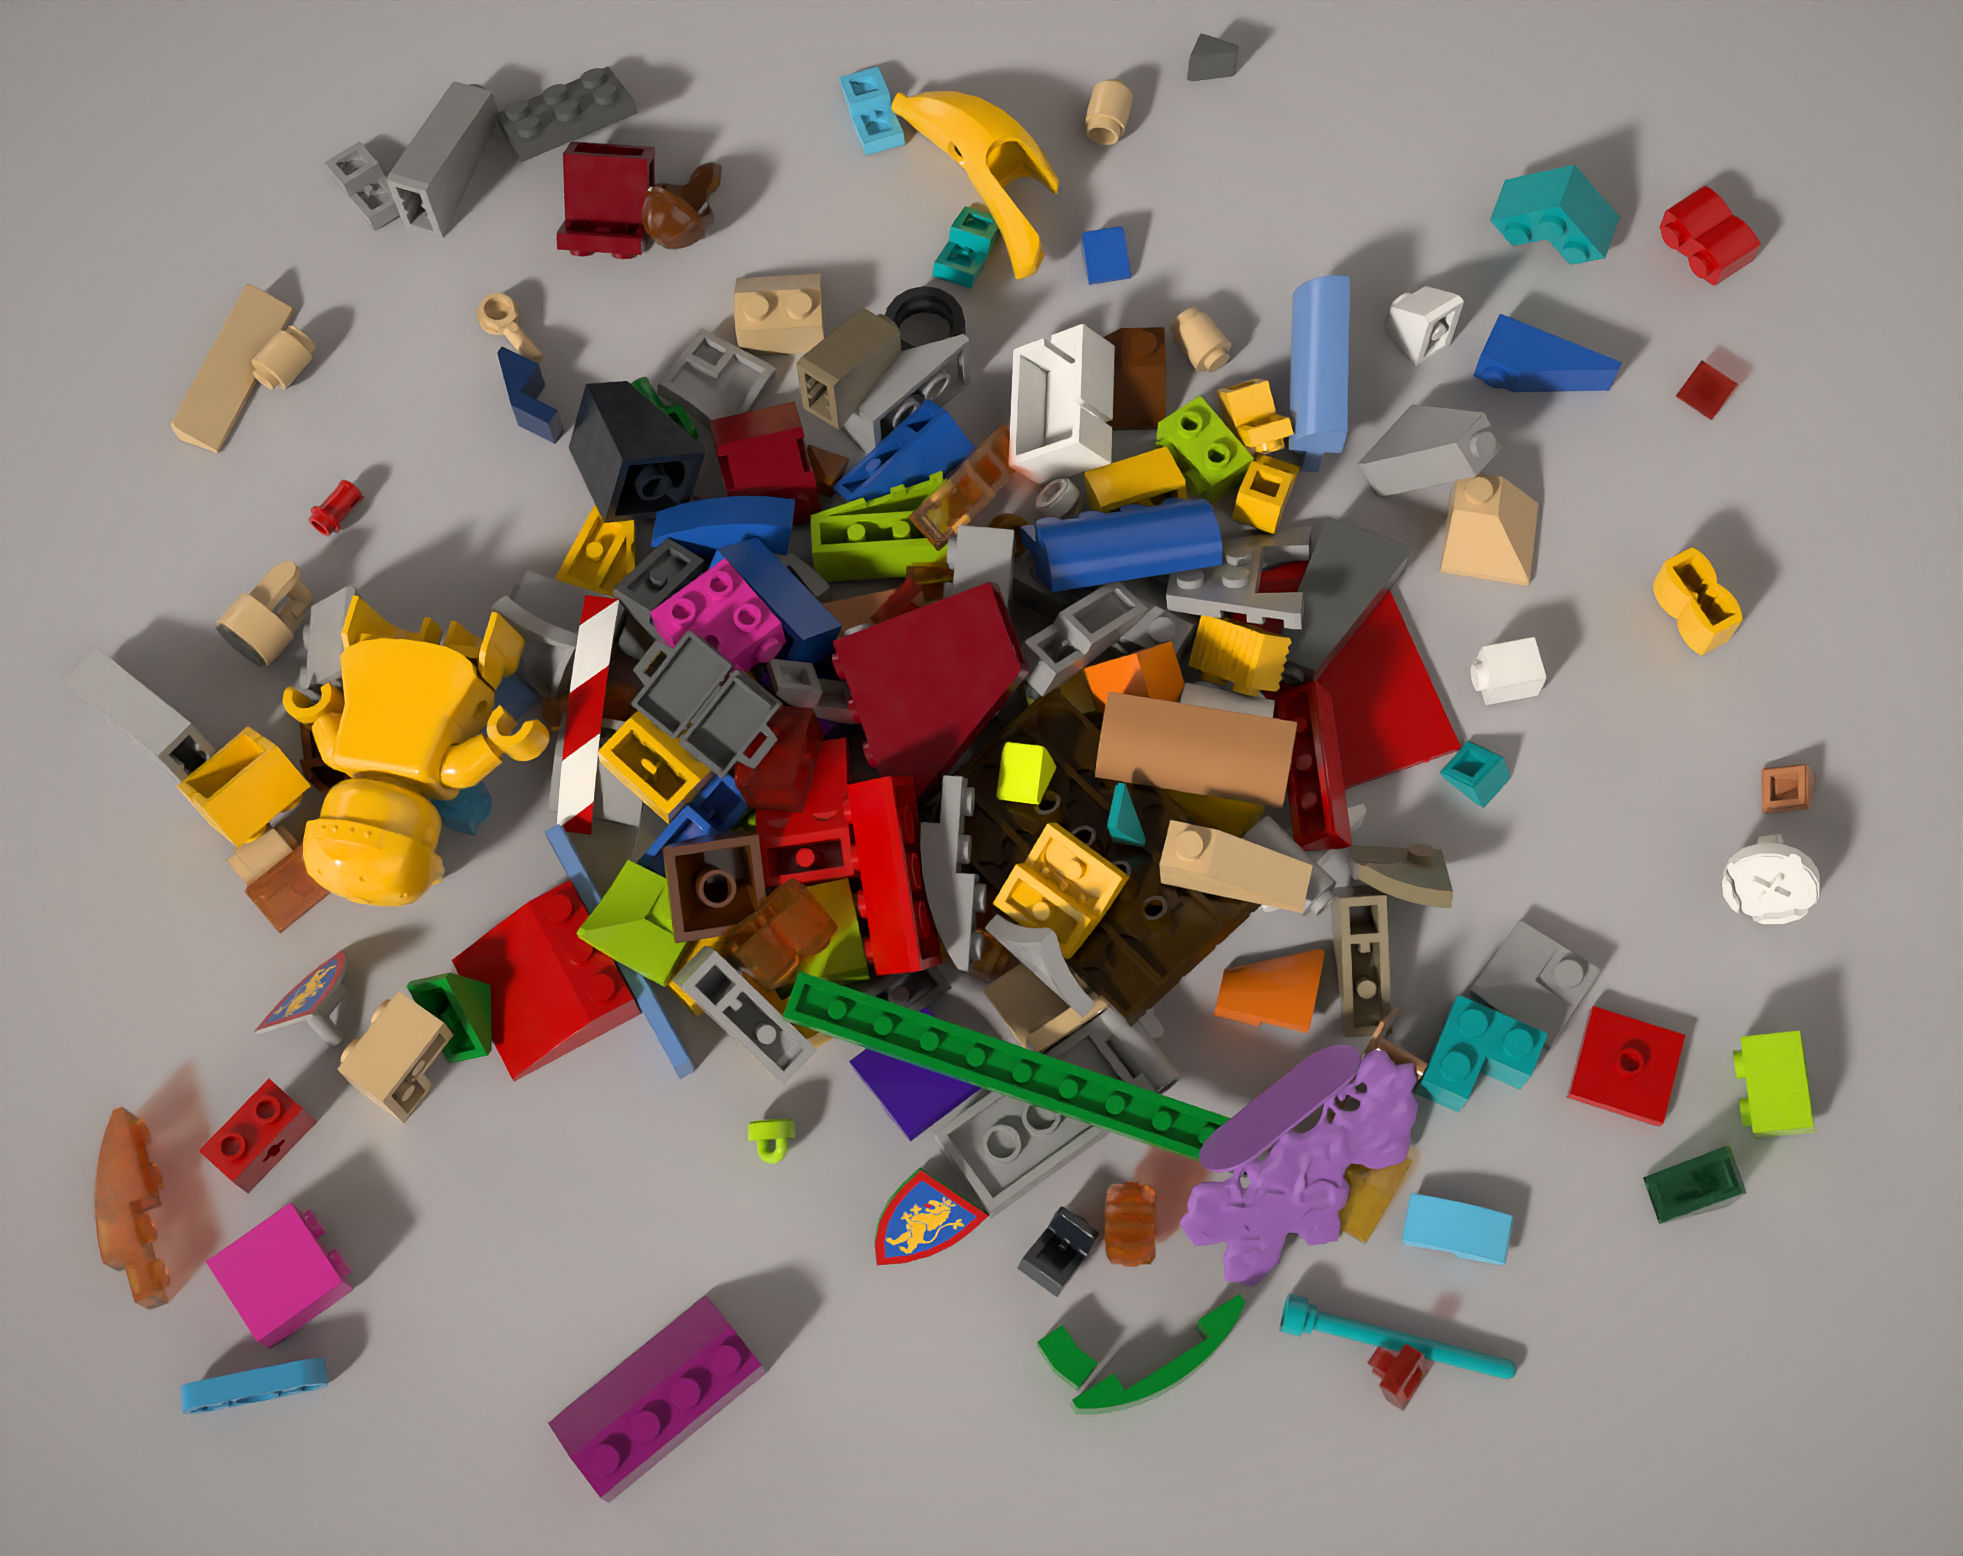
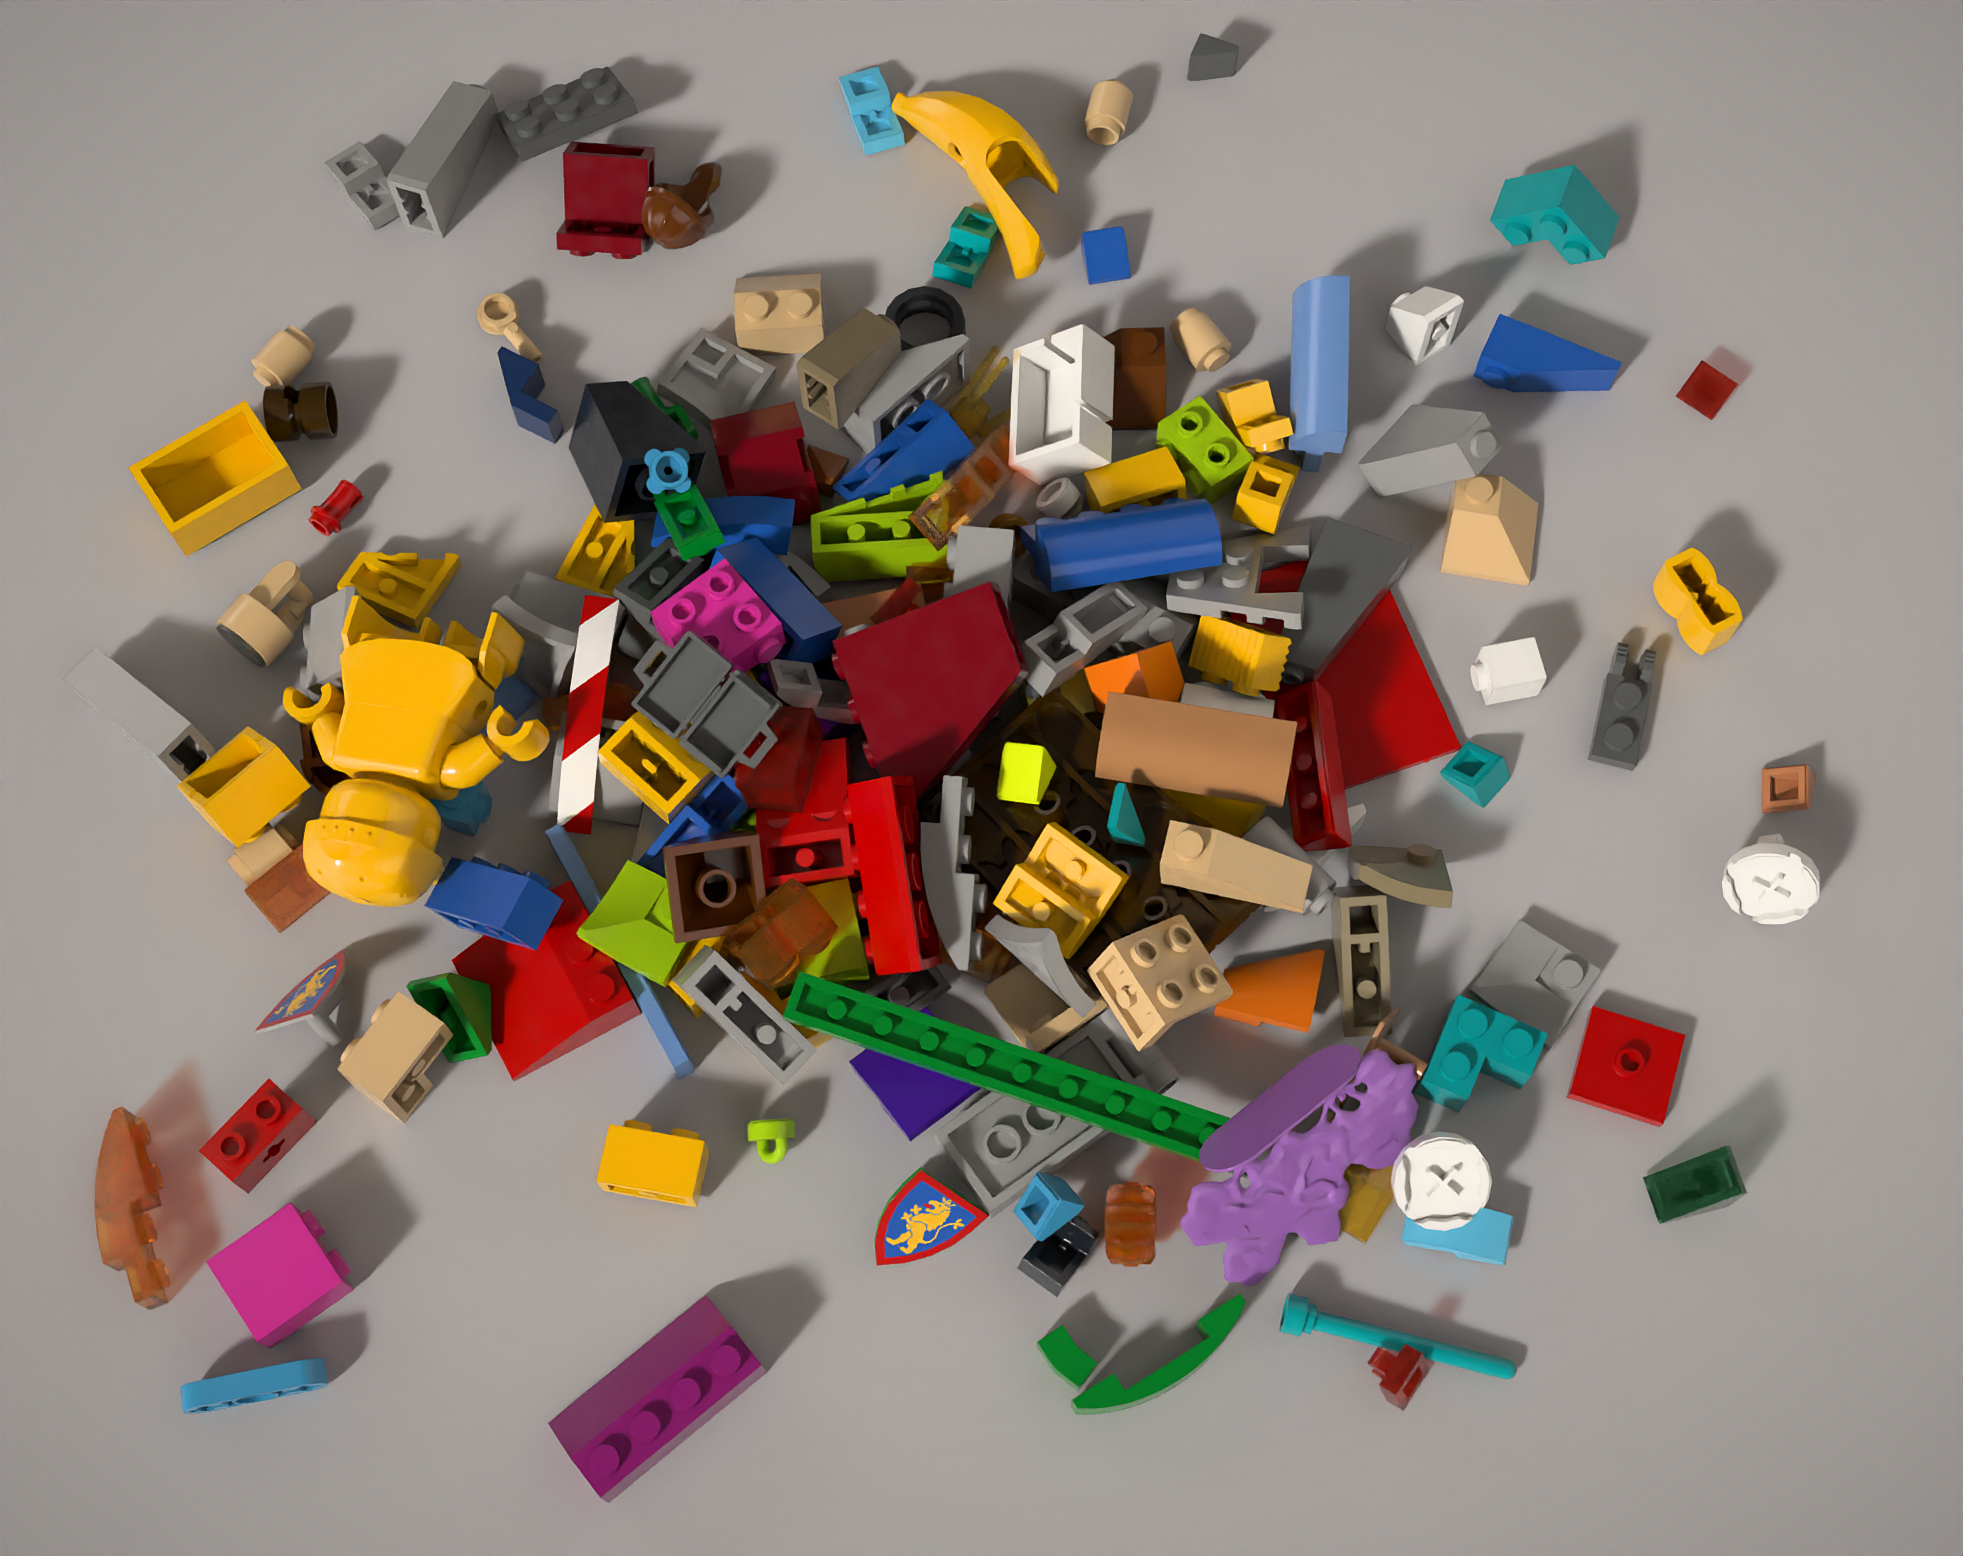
tan slope [171,284,294,453] -> none
red brick [1659,186,1761,286] -> none
lime brick [1733,1030,1816,1138] -> none
none -> yellow piece [128,400,302,557]
none -> dark brown wheel [263,382,338,442]
none -> yellow wing [337,552,461,629]
none -> blue brick [424,856,563,950]
none -> yellow brick [596,1120,710,1208]
none -> dark azure plate [644,448,691,494]
none -> green hinge [652,483,726,562]
none -> clear yellow plant [948,346,1011,439]
none -> dark azure slope [1013,1172,1085,1241]
none -> tan bracket [1086,914,1233,1052]
none -> white tile [1391,1131,1492,1231]
none -> dark grey hinge [1588,642,1656,771]

